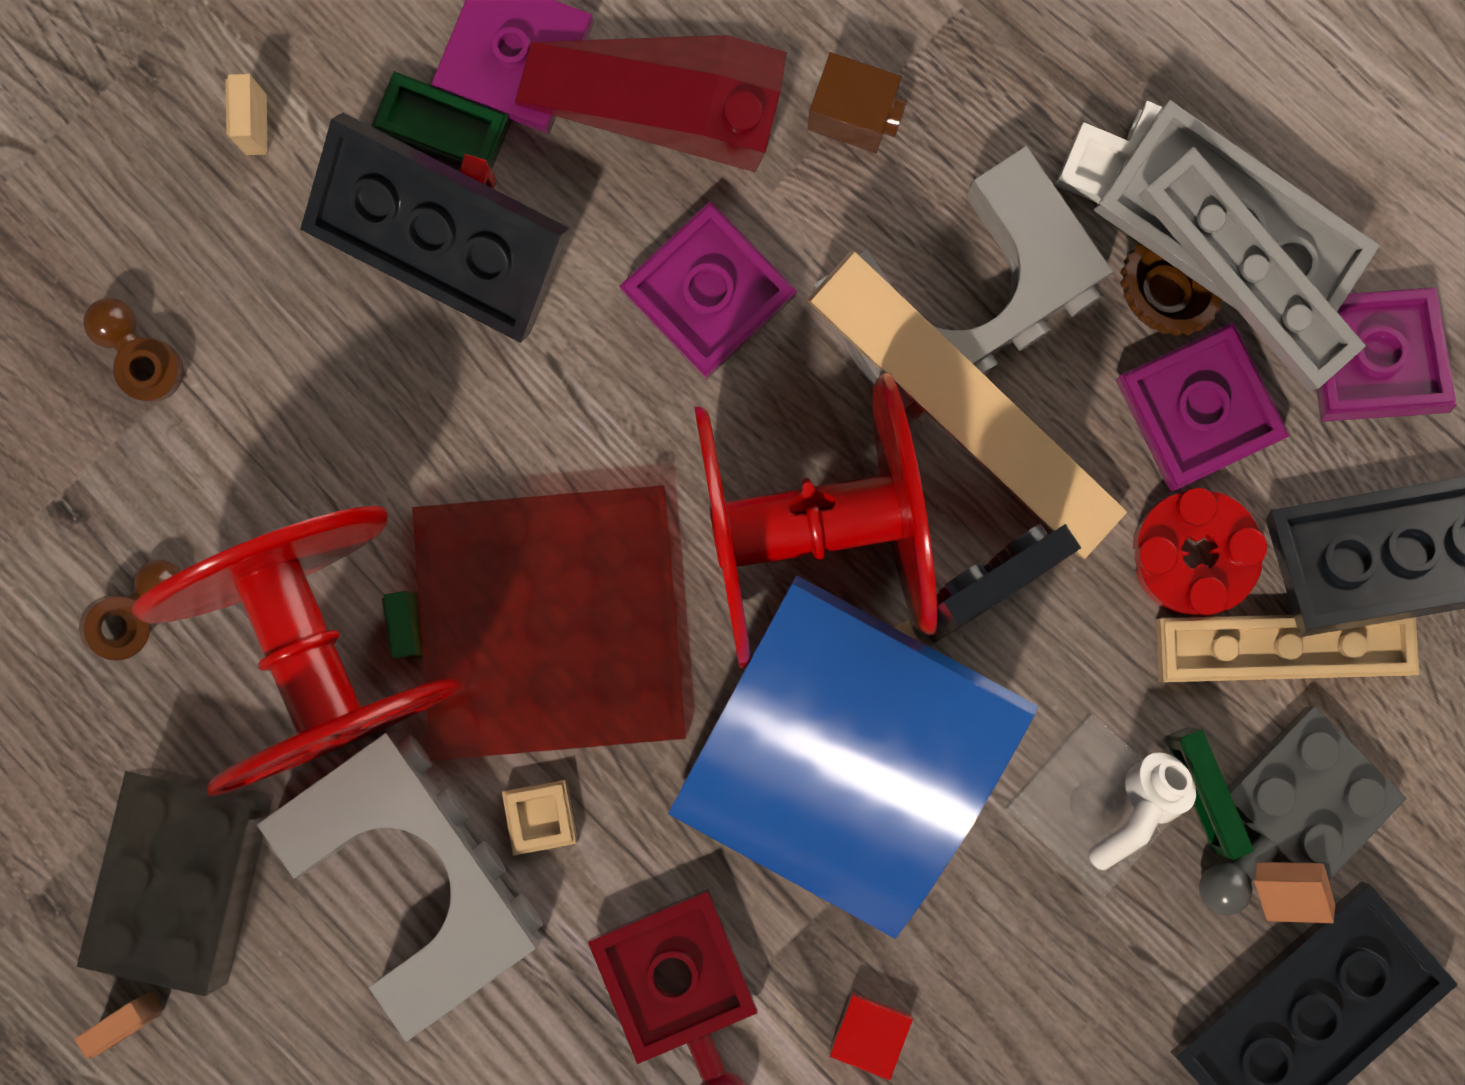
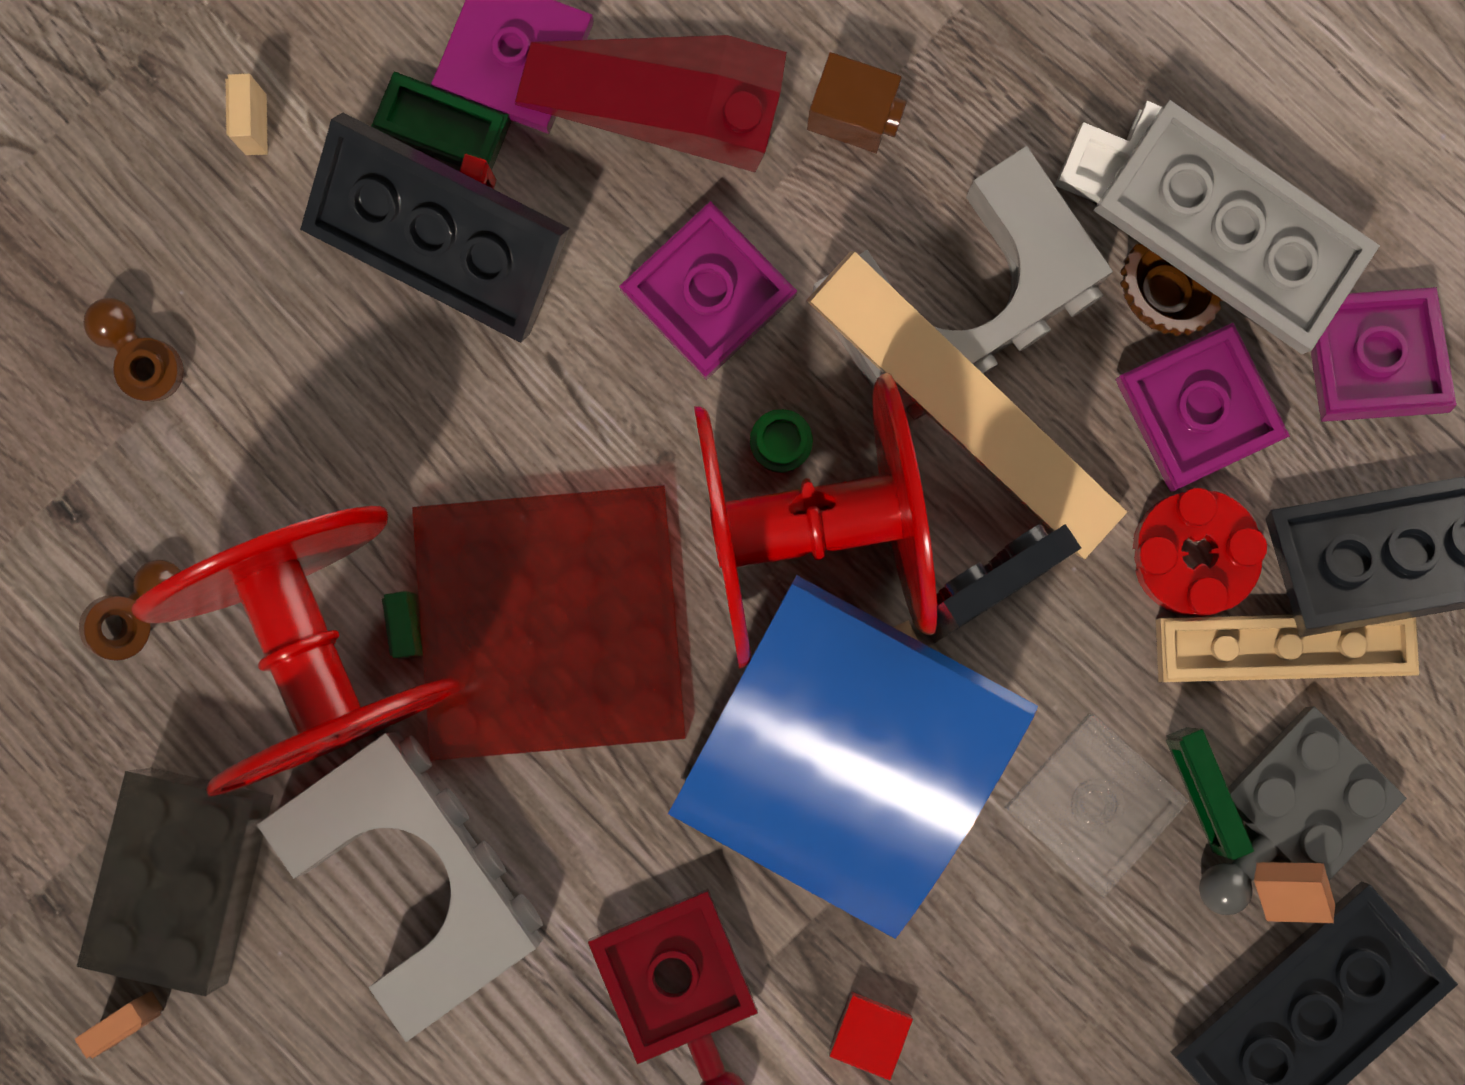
tan tile [502,779,578,855] -> none
white plate [1089,752,1196,870] -> none
light grey plate [1138,147,1366,392] -> none
none -> green plate [750,409,813,473]

